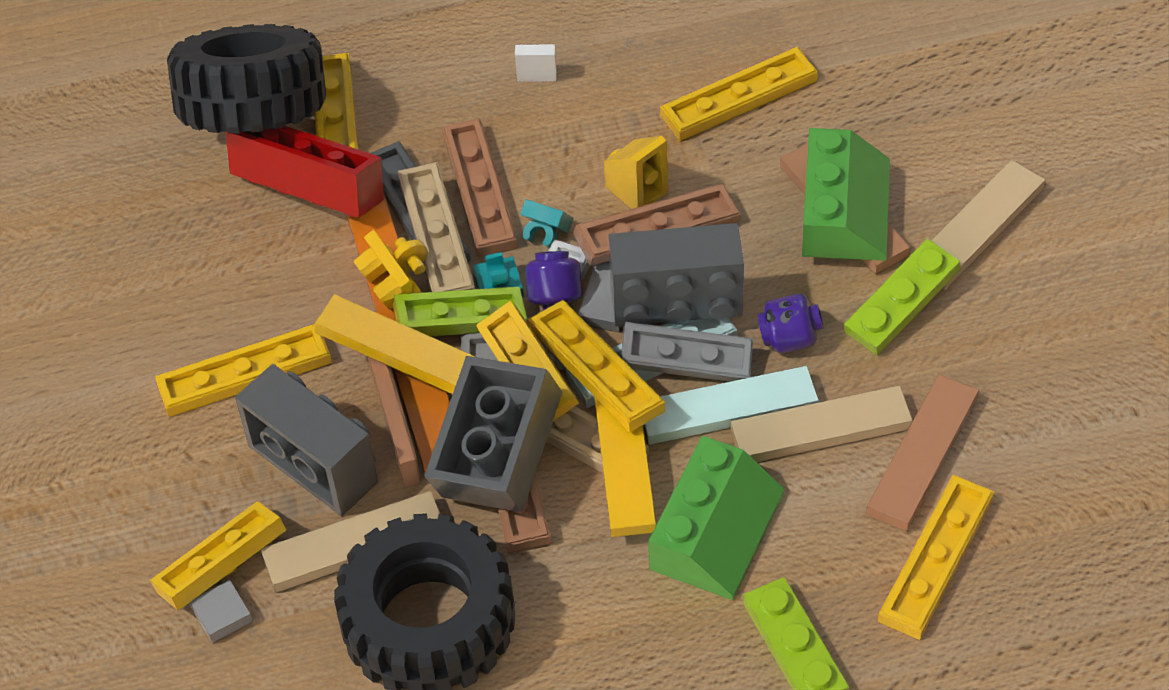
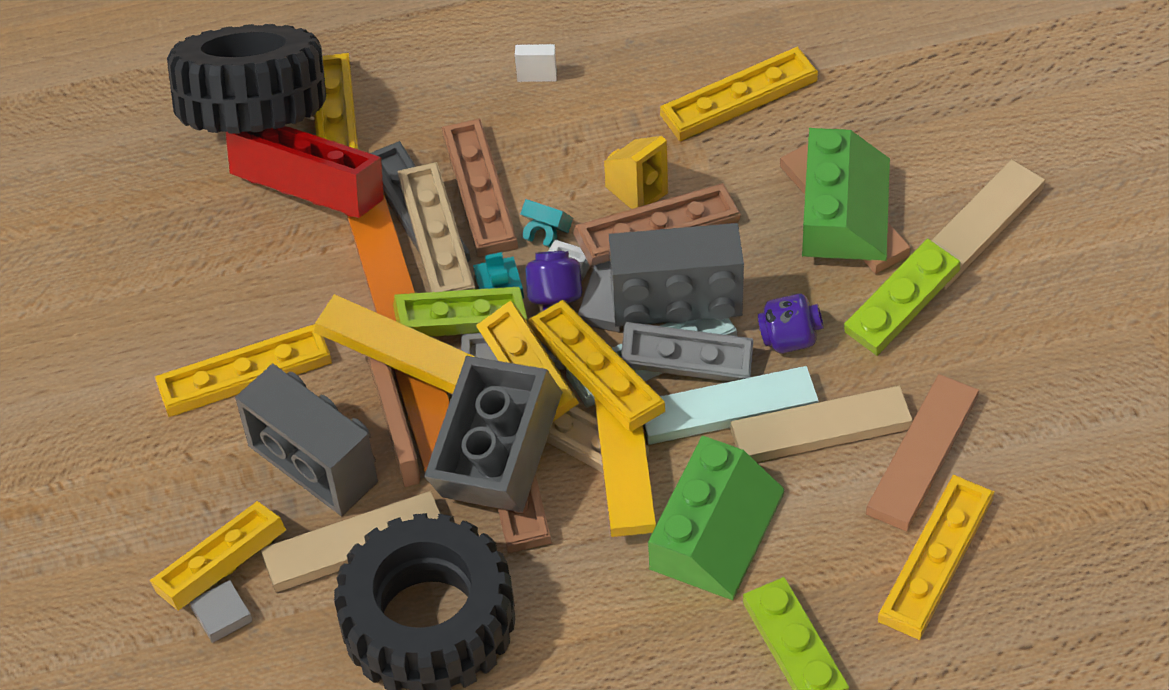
yellow hips [353,229,428,310] -> none

